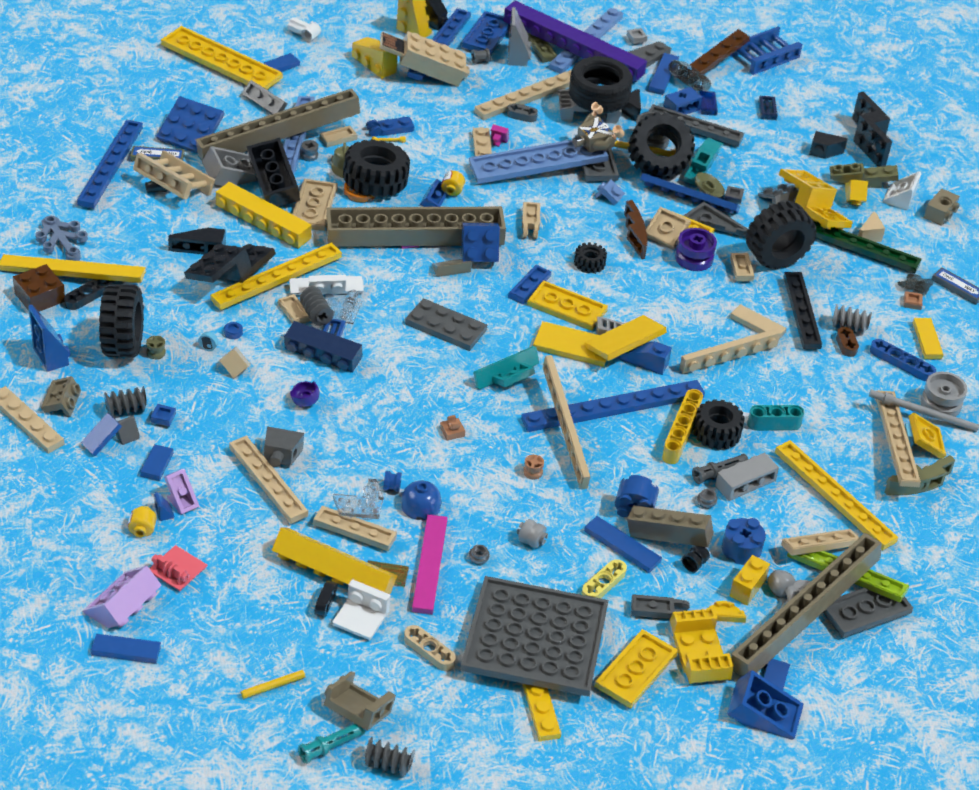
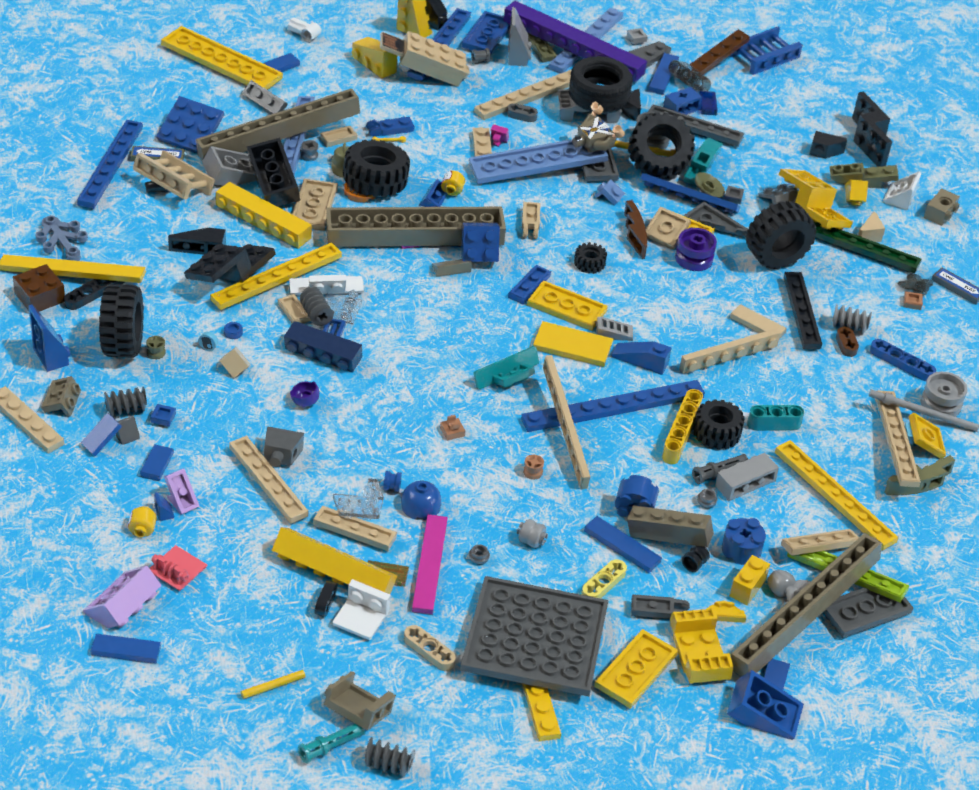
dark grey plate [405,298,488,351] -> none
yellow tile [585,315,667,361] -> none
tan plate [730,253,754,282] -> none
dark blue tile [758,96,778,120] -> none
yellow tile [912,318,944,359] -> none

